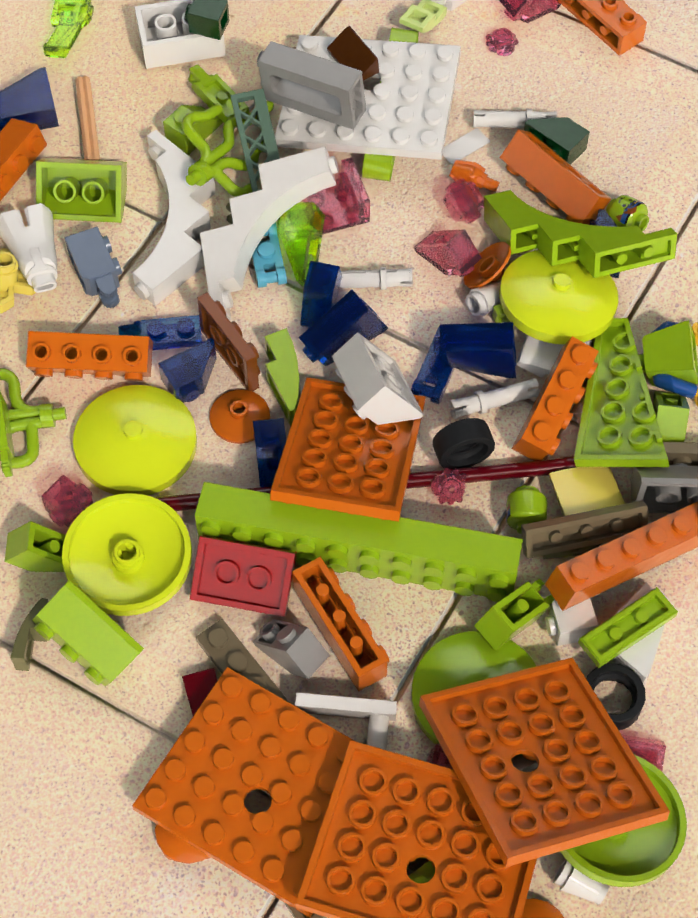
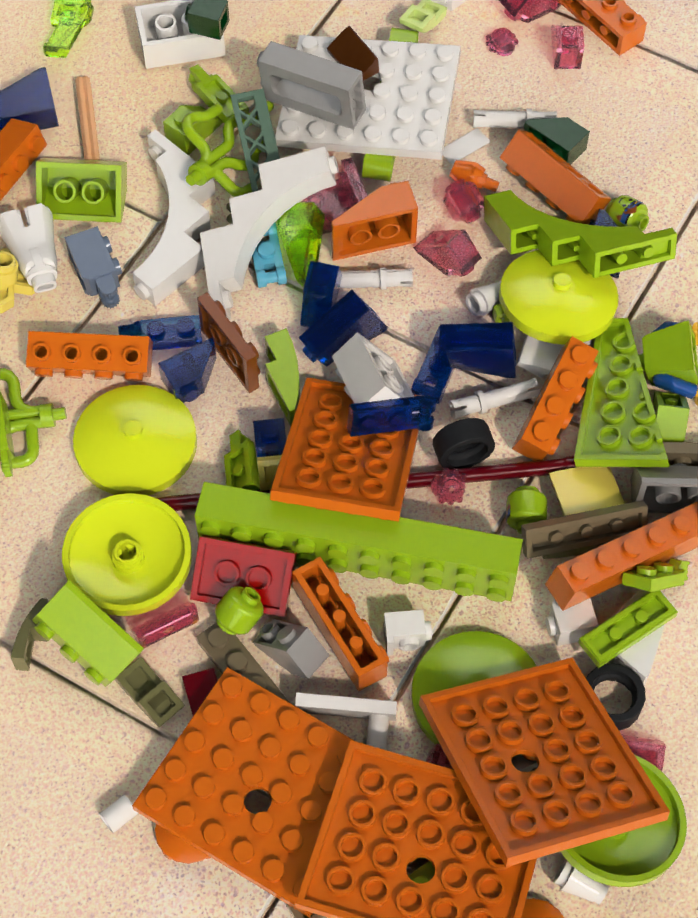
lime slope [4,521,66,572] -> none
clear pink brick [41,475,93,528] -> none
orange dish [209,390,270,444] -> none
orange dish [464,242,511,289] -> none
lime hinge [474,579,555,651] -> none
none -> white hinge [99,795,138,833]
none -> olive slope [114,657,185,727]
none -> clear pink slope [131,601,199,648]
none -> lime head [215,586,264,635]
none -> lime hinge [224,429,260,491]
none -> light yellow plate [257,455,282,491]
none -> orange slope [331,181,418,261]
none -> clear blue plate [347,395,436,437]
none -> white brick [383,609,432,656]
none -> clear pink slope [551,25,585,69]
none -> lime hinge [622,558,690,592]

